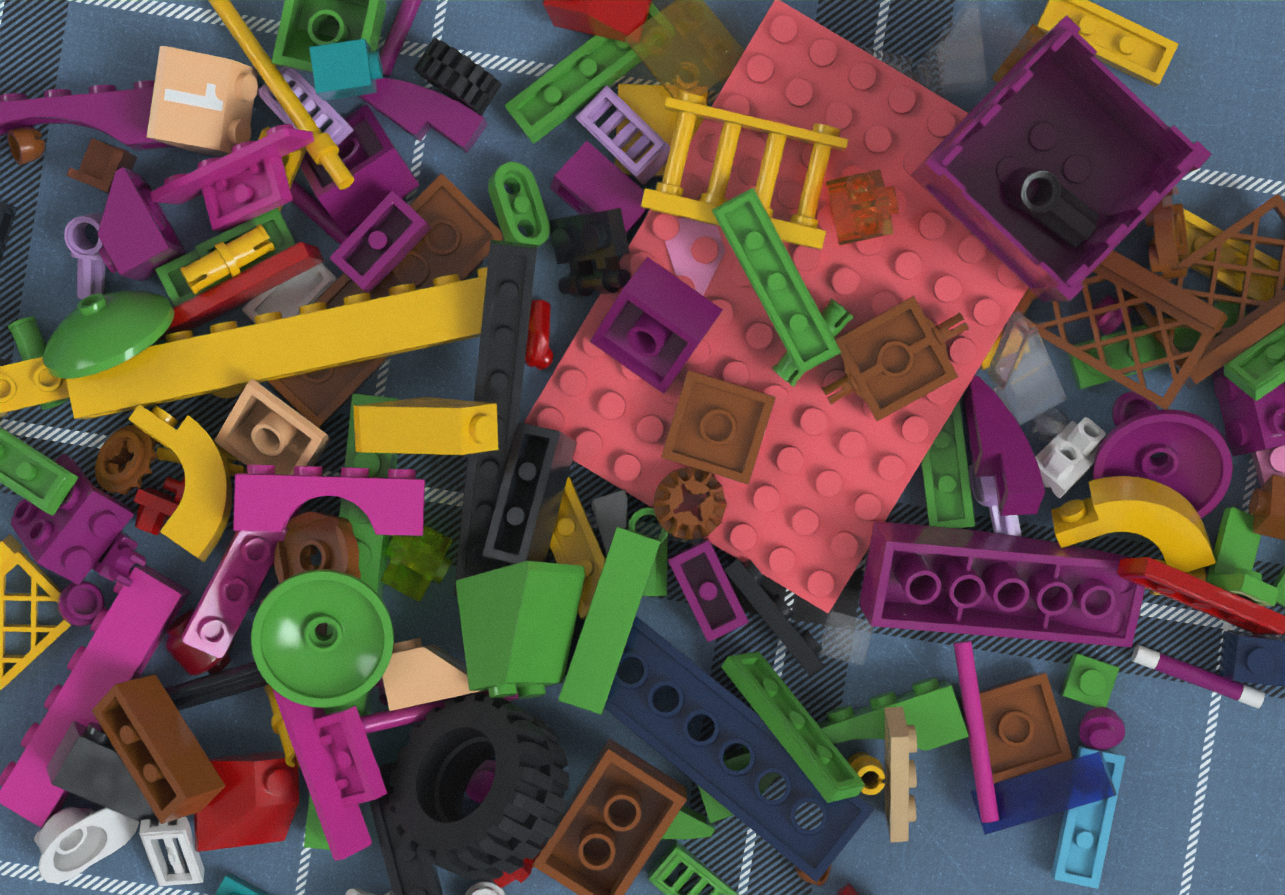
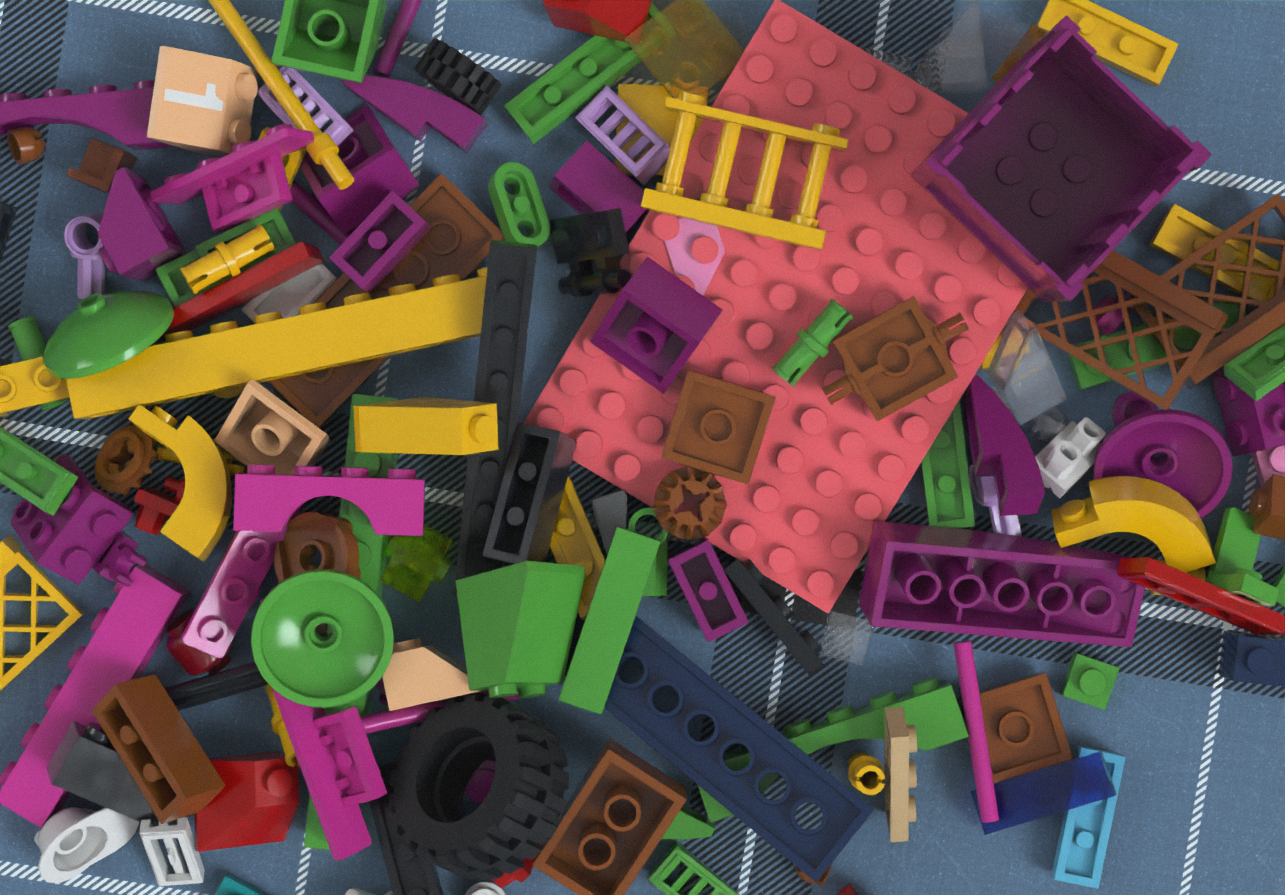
magenta plate [58,581,104,627] -> none
teal brick [309,39,383,101] -> none
red arm [525,300,554,370] -> none
bright green tile [712,187,841,374] -> none
bright green tile [721,651,865,803] -> none
clear orange brick [825,169,899,246] -> none
dark grey piece [1004,167,1099,248] -> none
magenta plate [1079,707,1125,749] -> none
magenta bar [1132,645,1265,709] -> none
dark orange plate [1145,185,1188,279] -> none

